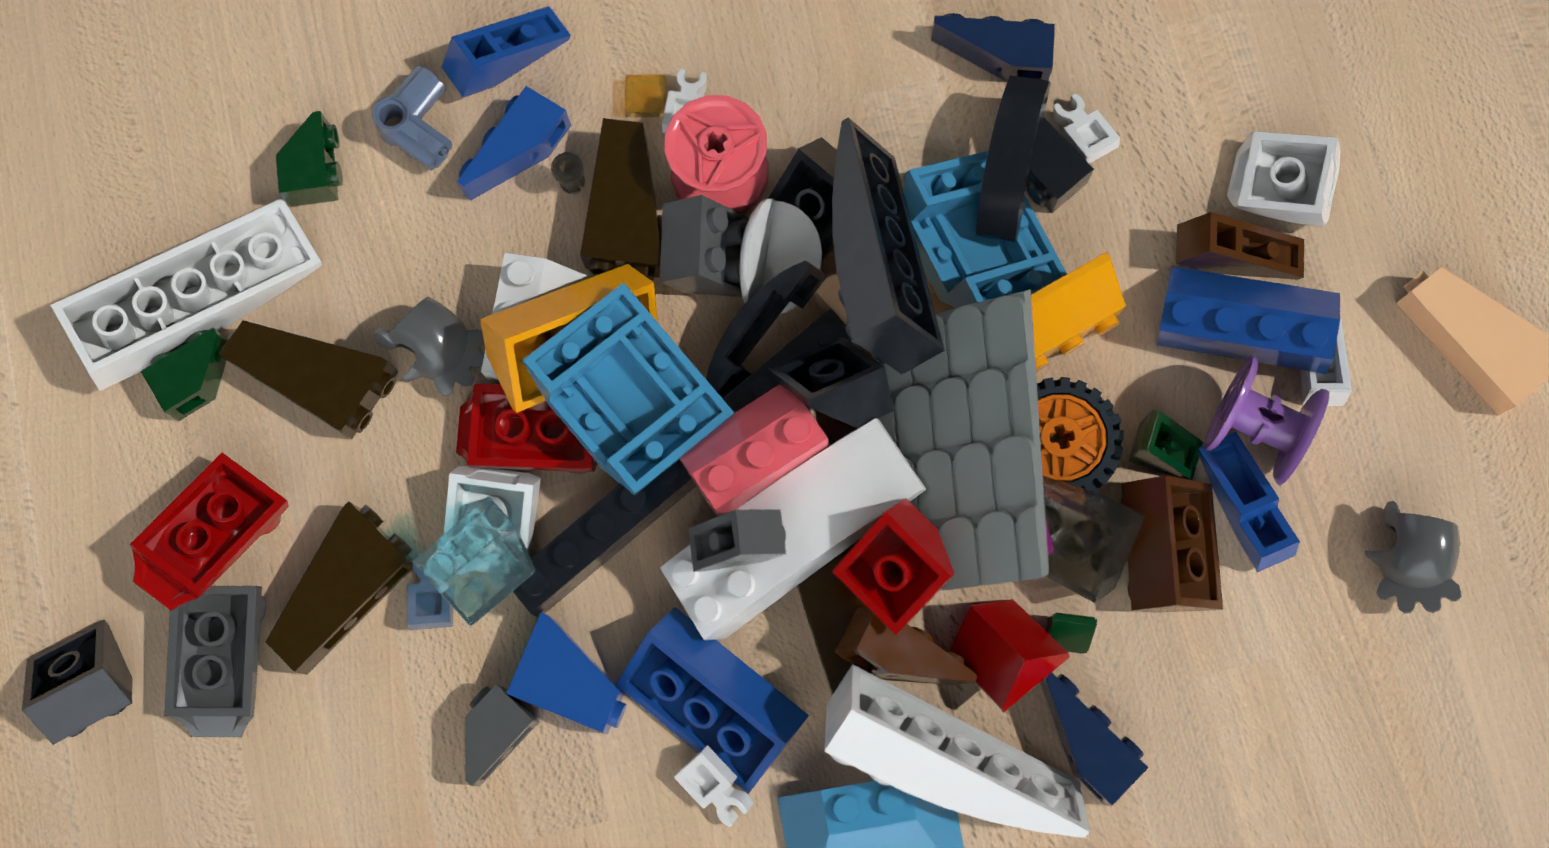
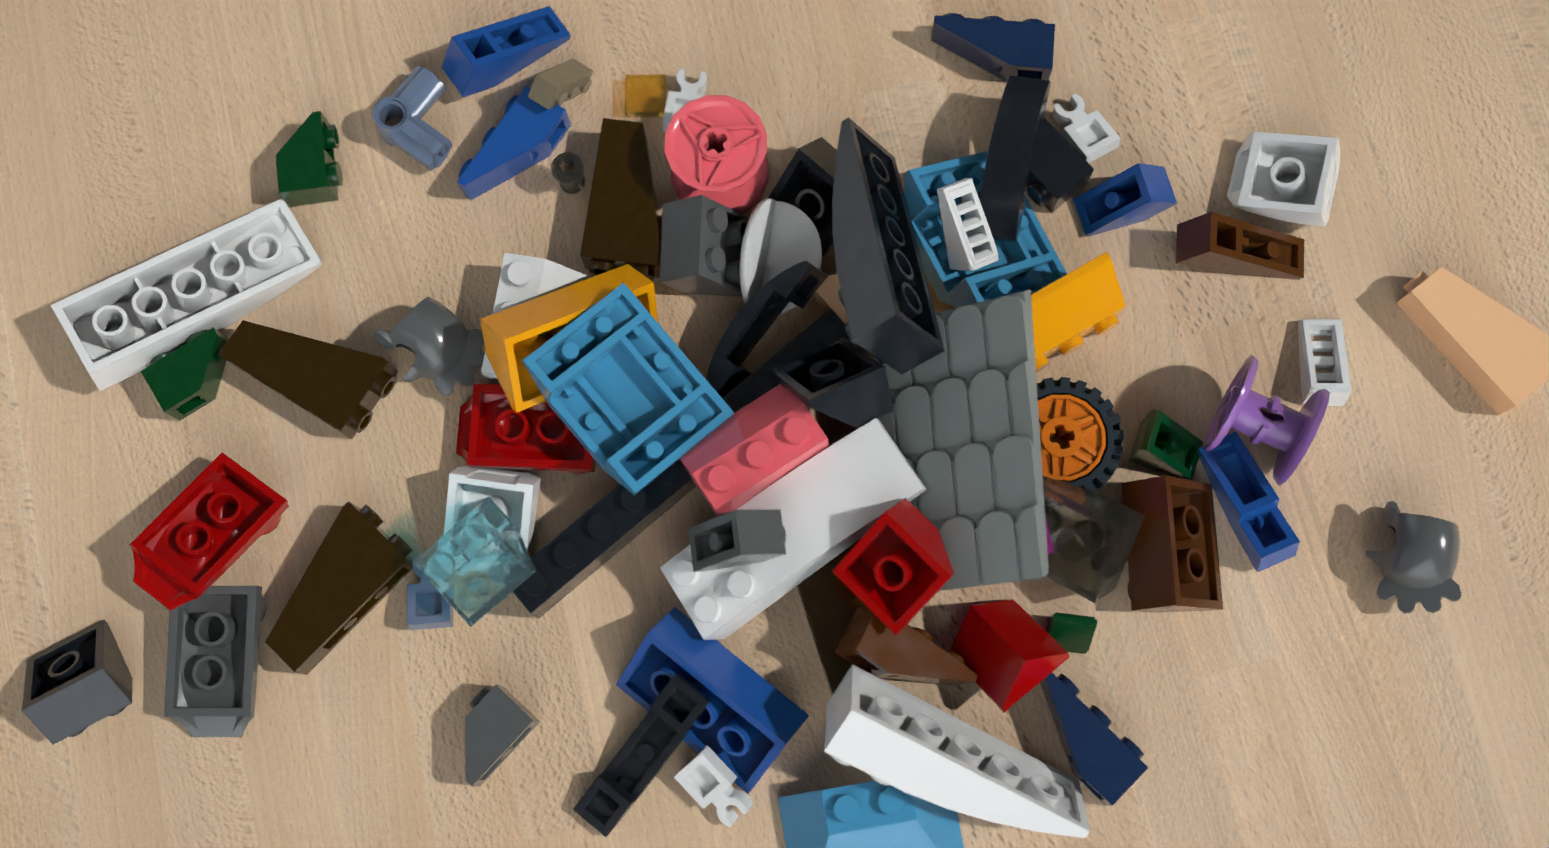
blue slope [506,612,627,734] -> none
blue slope [1157,266,1340,374] -> none
none -> dark tan piece [528,59,593,110]
none -> black slope [573,673,711,837]
none -> white slope [937,178,999,271]
none -> blue slope [1073,163,1178,236]

